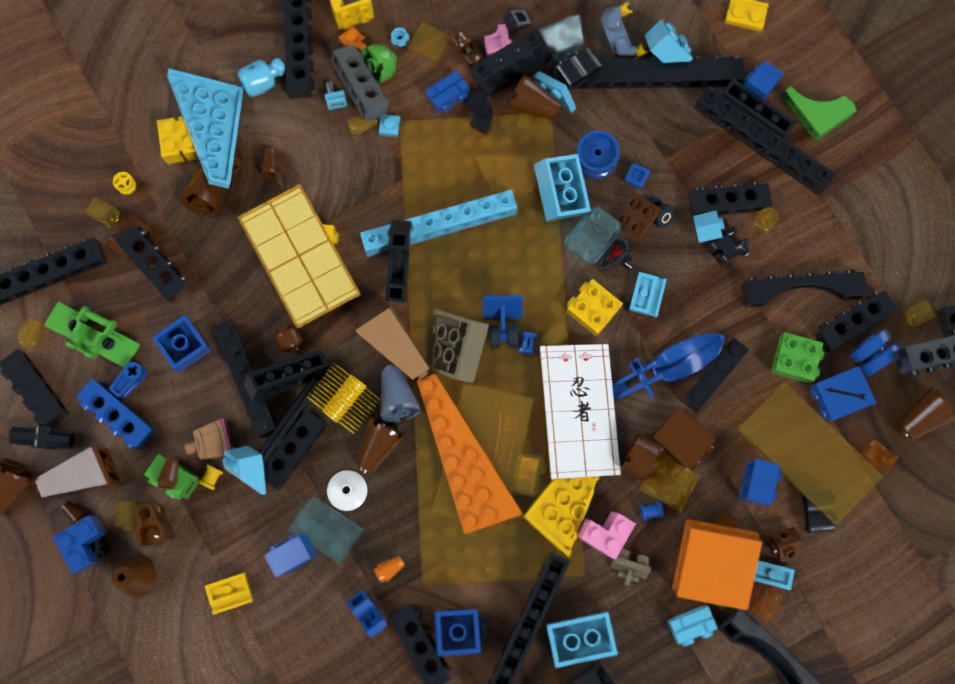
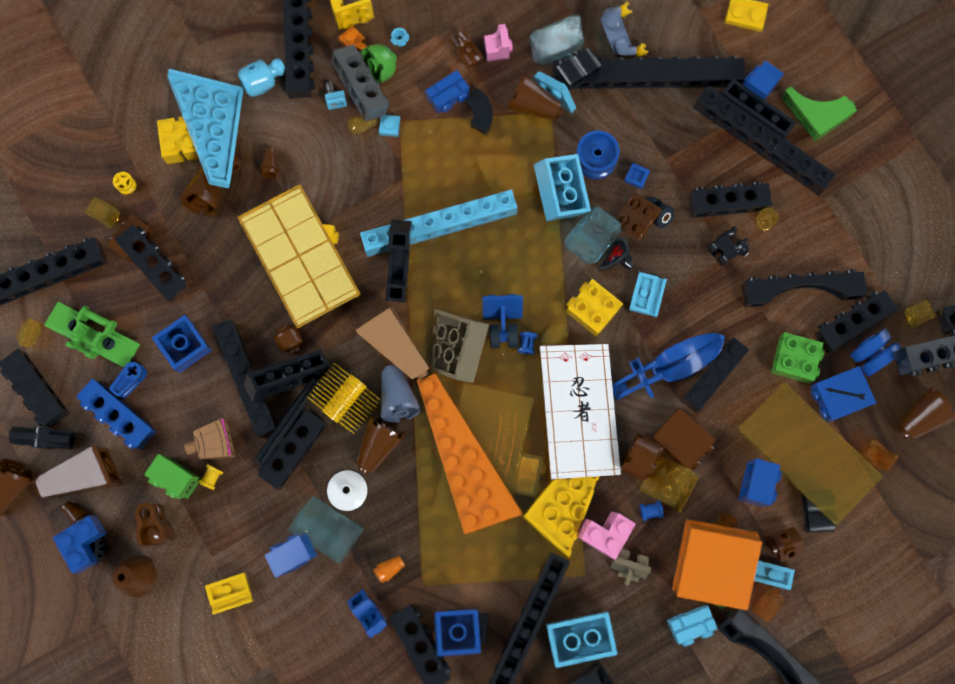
clear yellow brick [116,501,142,531] -> none
reddish brown cone [157,457,179,490] -> none
medium azure slope [223,446,266,495] -> none
clear yellow piece [408,22,451,63] -> none
black fence [470,27,552,97] -> none
black slope [503,8,531,34] -> none
medium azure slope [645,19,693,63] -> none
medium azure brick [693,211,725,243] -> none

